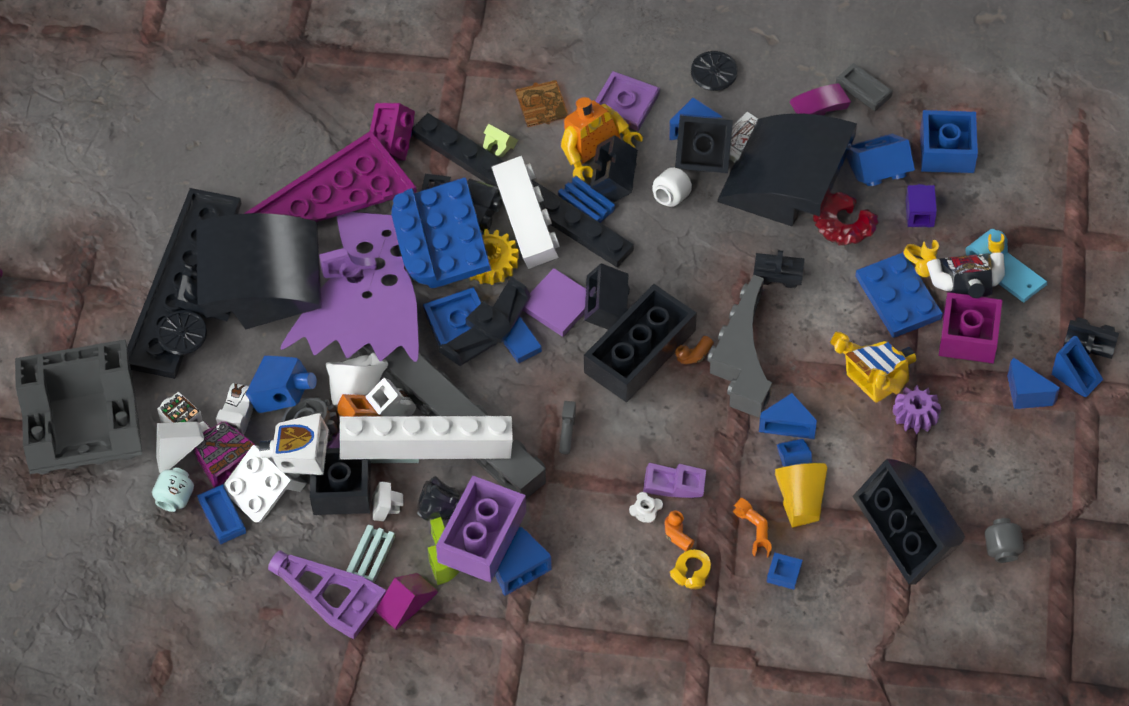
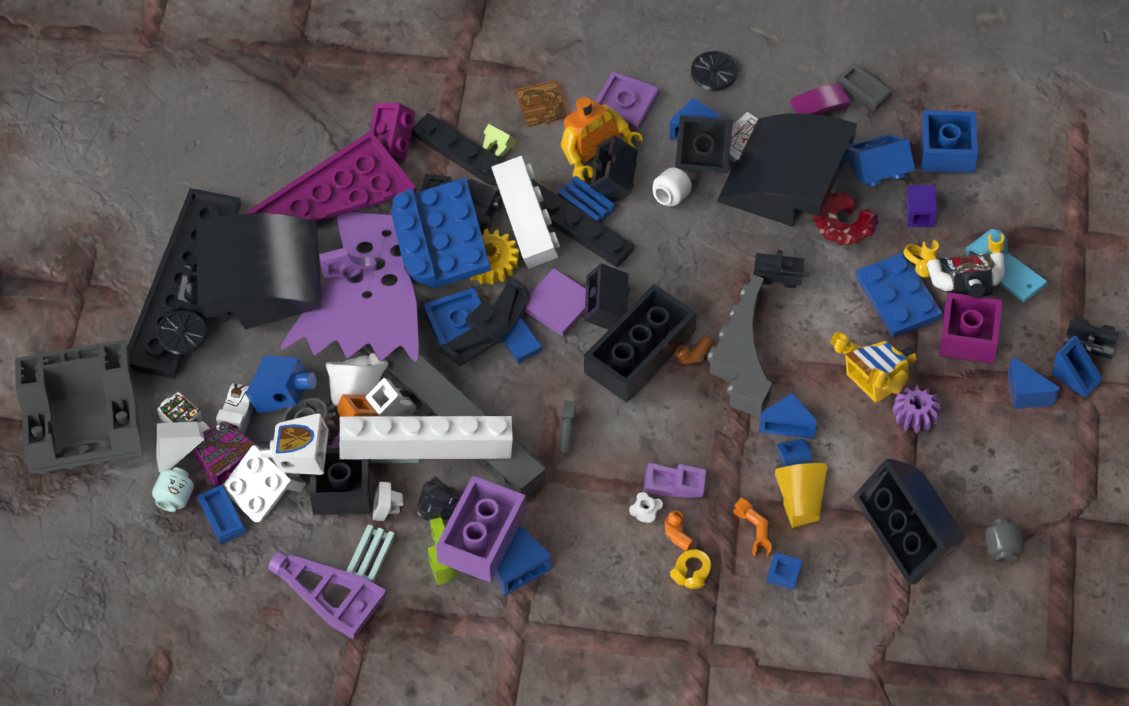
magenta slope [376,573,438,630] -> none

